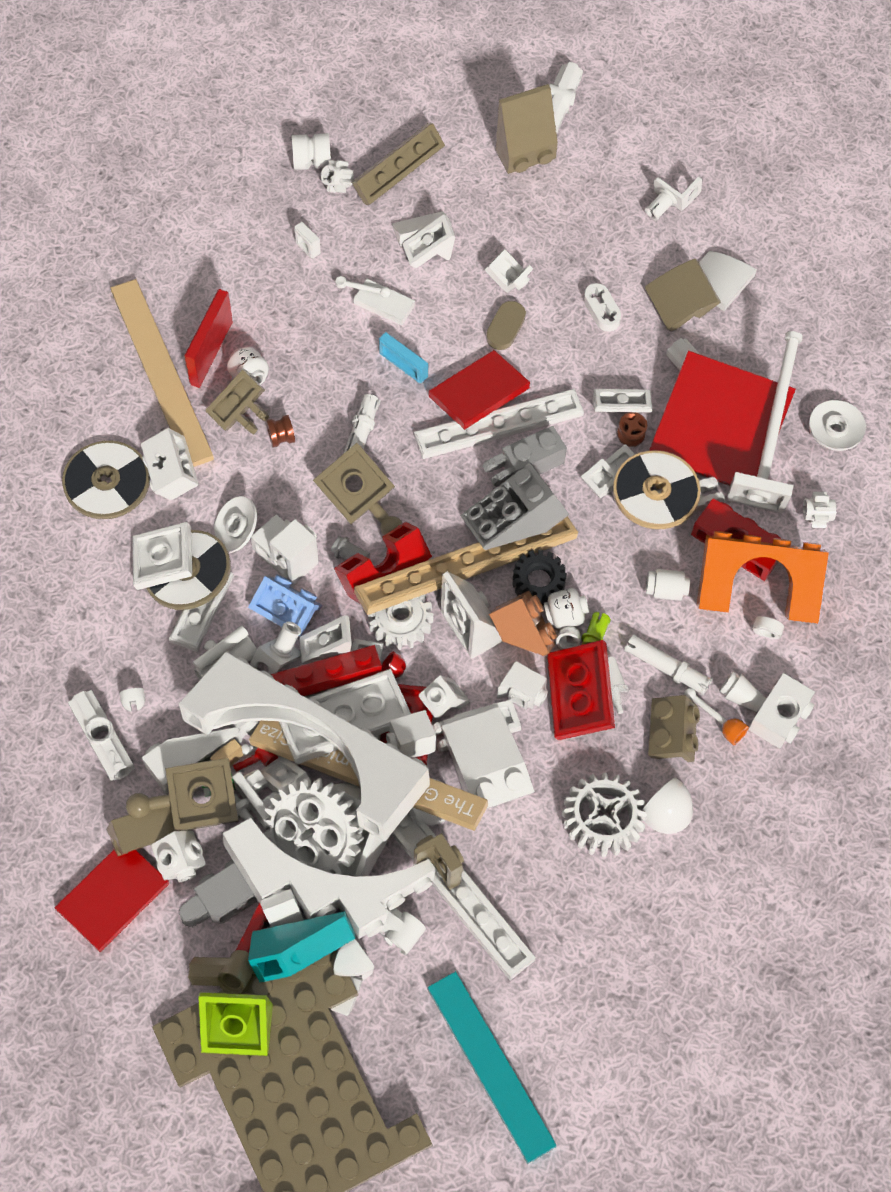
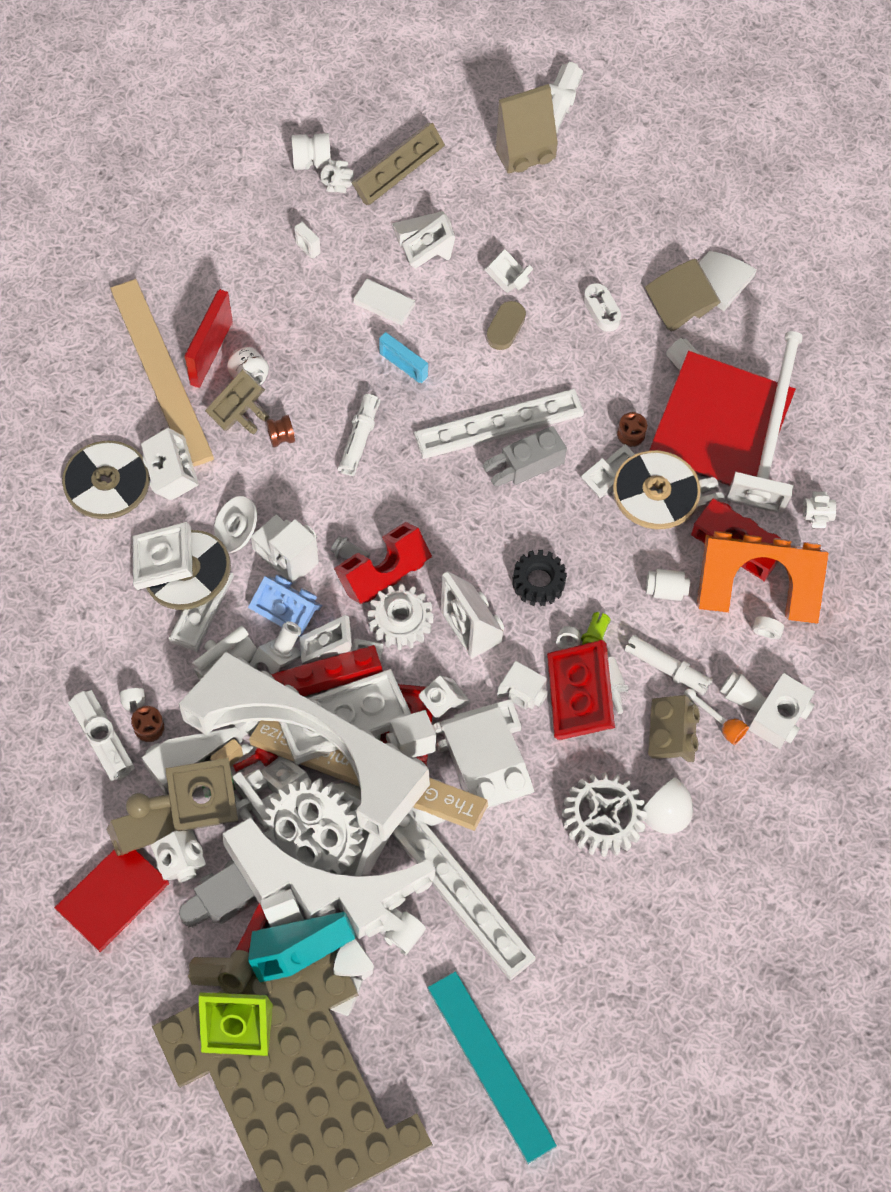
dark tan plate [313,443,402,536] -> none
white hinge [335,276,391,297] -> none
tan tile [354,516,578,615] -> none
red hinge [381,651,406,678] -> none
dark tan bracket [413,833,464,891] -> none
red tile [429,350,530,430] -> none
light grey slope [460,463,569,550] -> none
nougat slope [489,591,557,656] -> none
white head [544,588,590,630] -> none
white slope [592,389,652,412] -> none
white bracket [645,177,702,221] -> none
white dish [809,400,866,451] -> none
none -> copper wheel [131,706,164,742]

